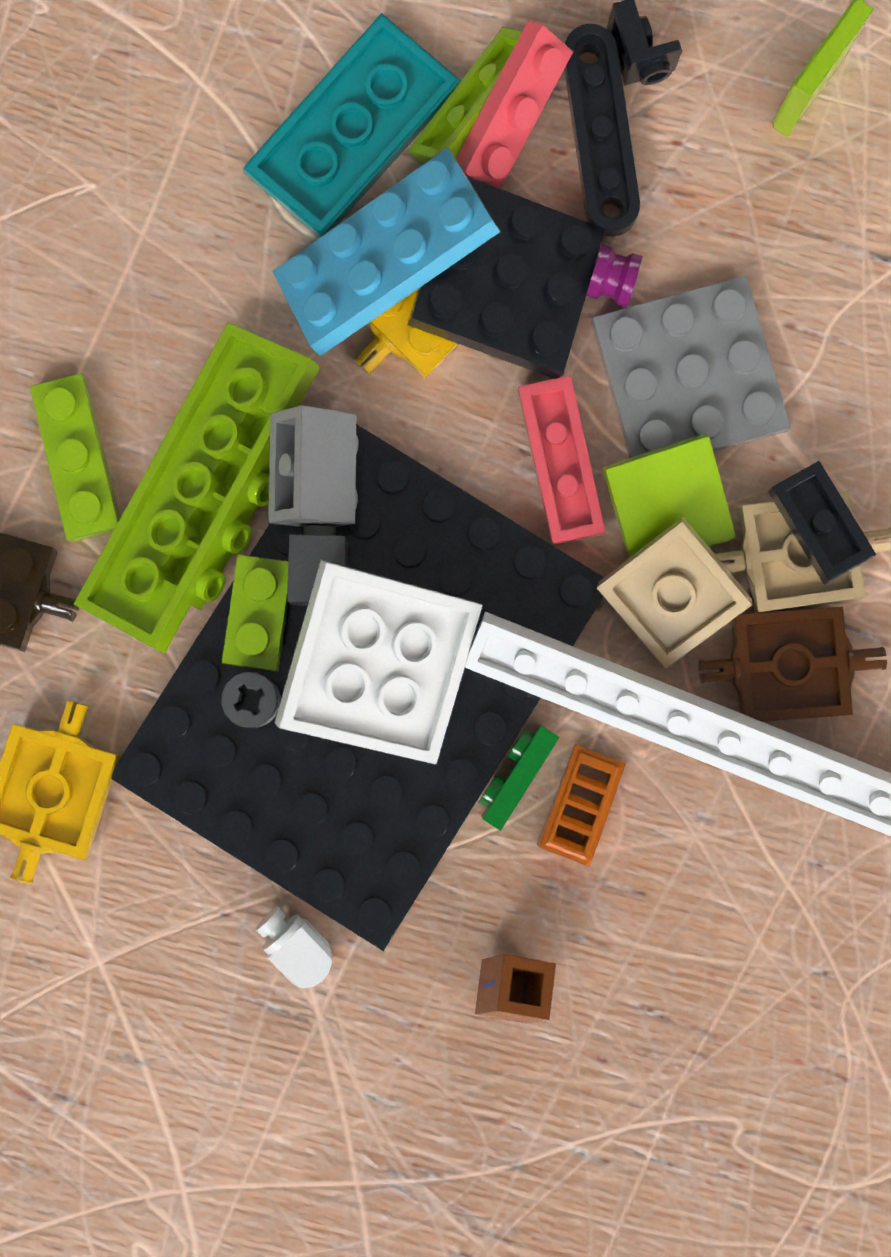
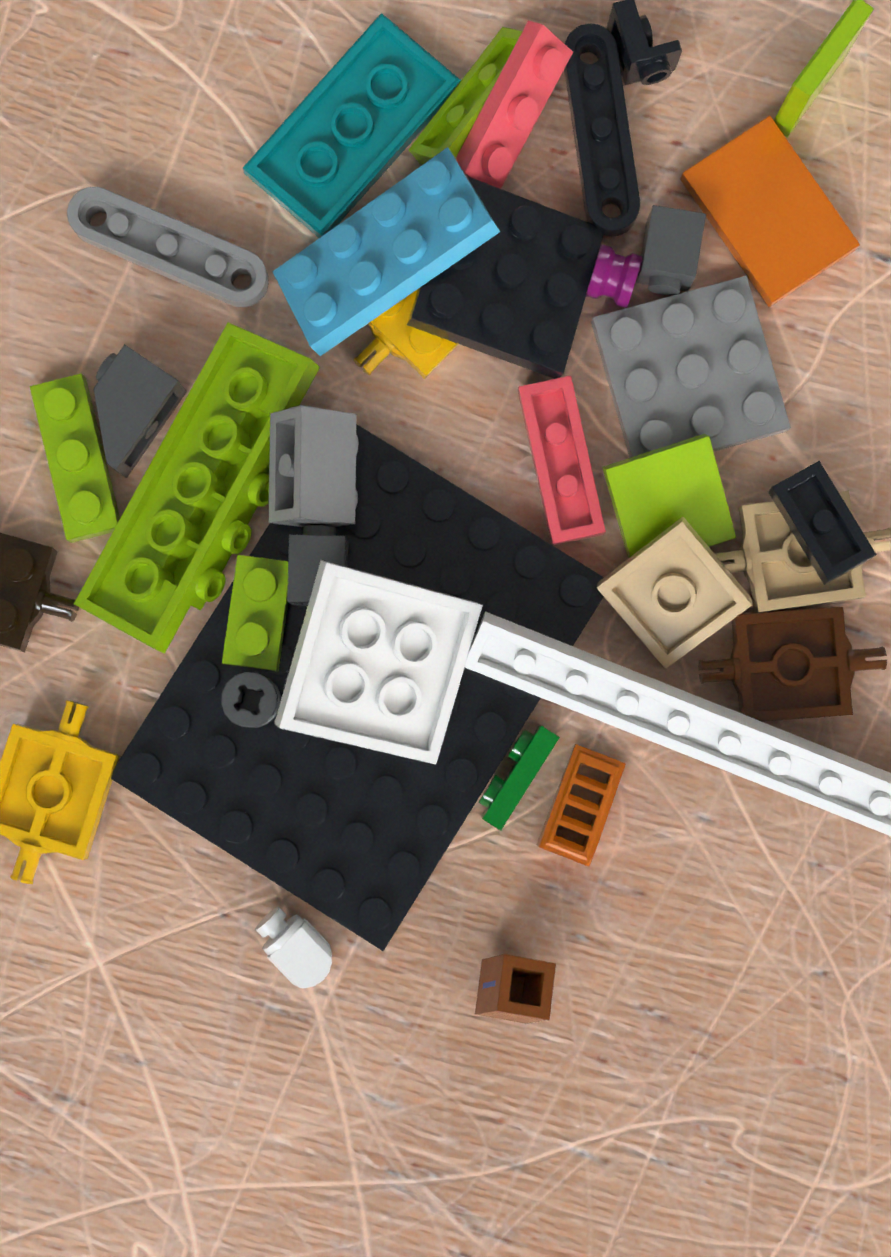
none -> light grey plate [67,187,269,307]
none -> dark grey slope [94,344,187,478]
none -> dark grey brick [636,205,706,295]
none -> orange tile [680,115,860,307]

